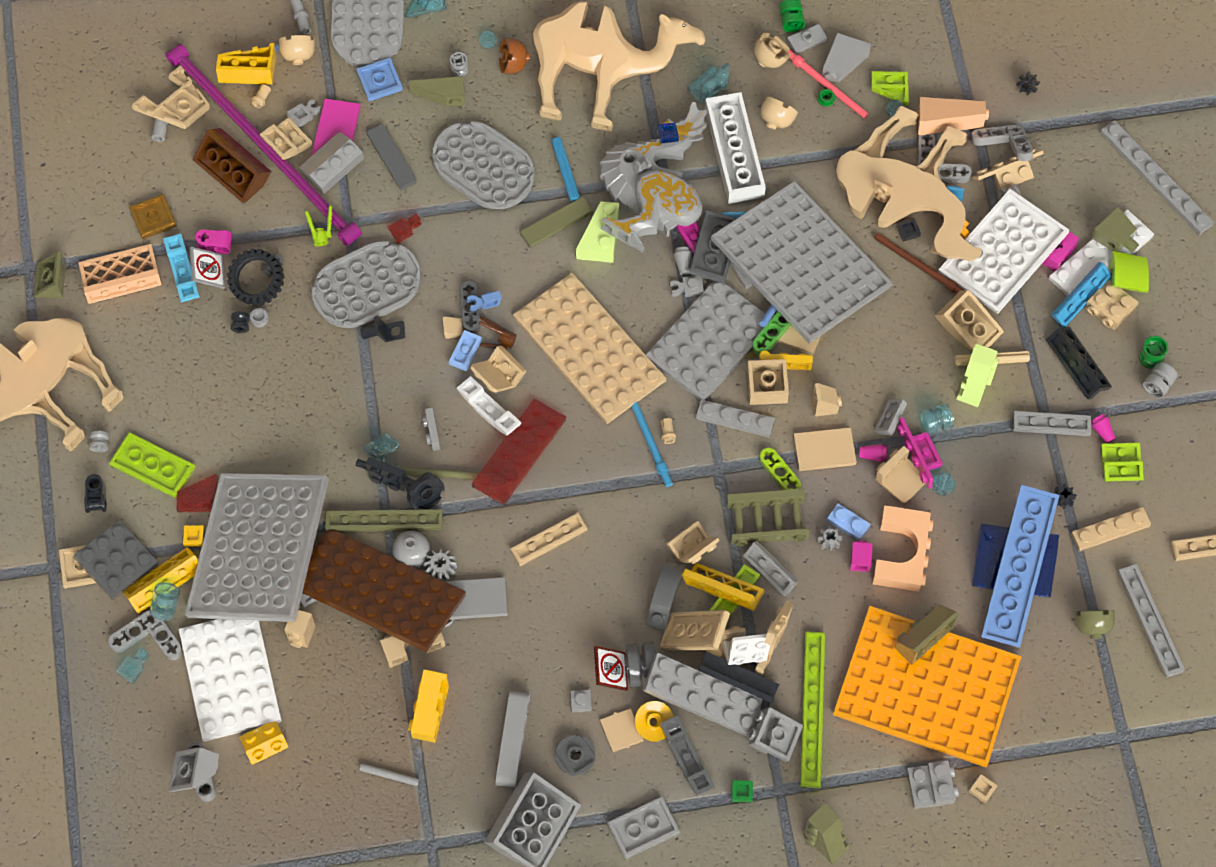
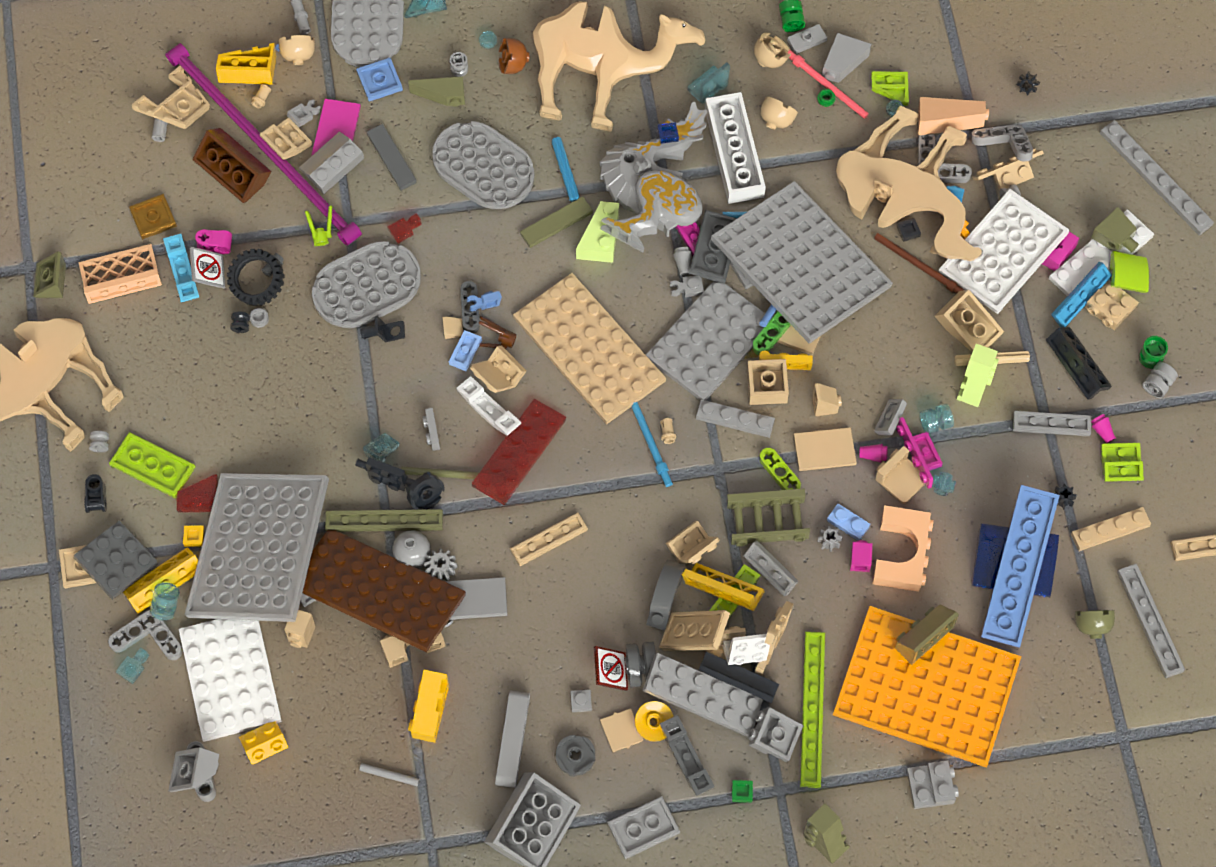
tan plate [969,774,998,804] -> none

